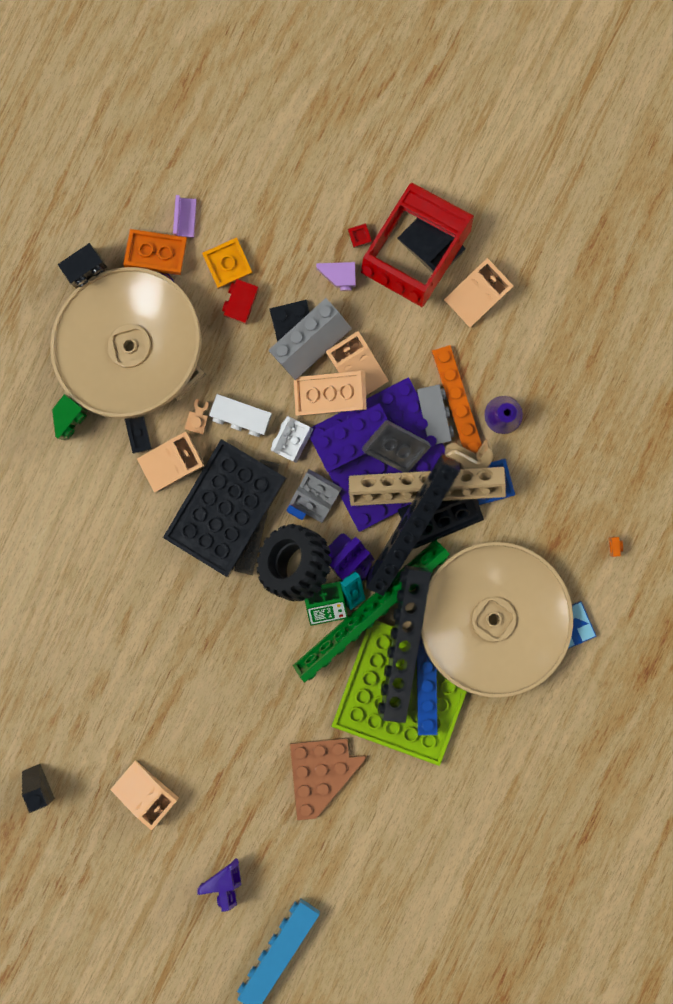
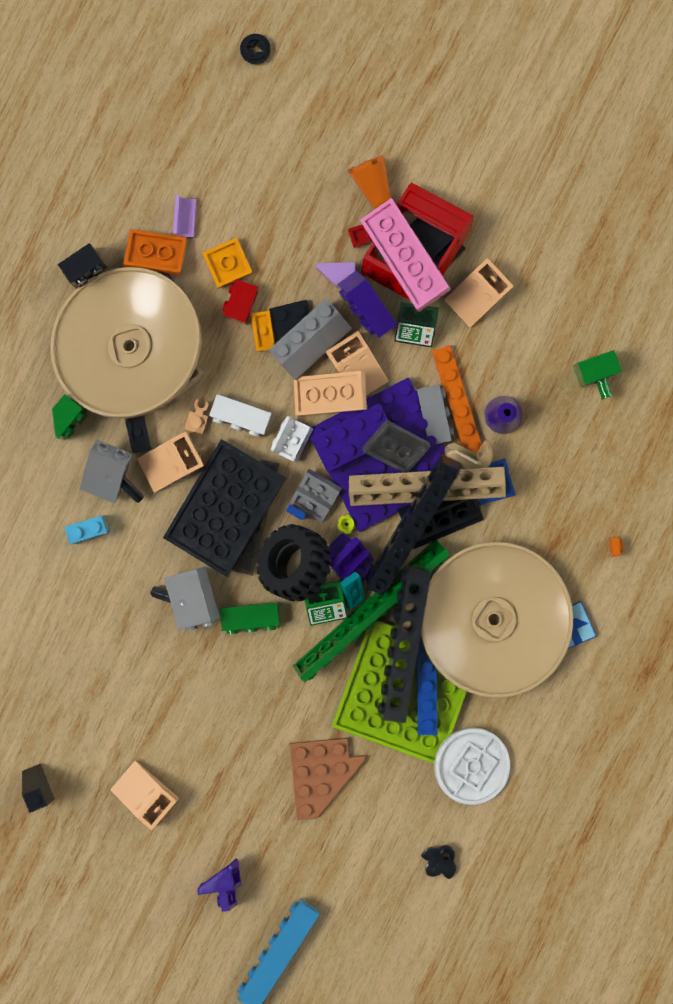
none -> medium azure brick [65,515,109,545]
none -> light grey piece [79,439,144,504]
none -> light grey piece [150,566,220,632]
none -> green brick [220,602,280,634]
none -> black gear [240,34,271,65]
none -> light orange plate [251,311,275,352]
none -> dark purple brick [337,271,397,338]
none -> neon yellow plate [337,515,356,534]
none -> orange cone [348,155,391,209]
none -> bright pink plate [360,198,451,312]
none -> slope [394,302,439,348]
none -> black plate [421,845,456,879]
none -> white plate [434,727,510,805]
none -> green brick [573,350,622,400]

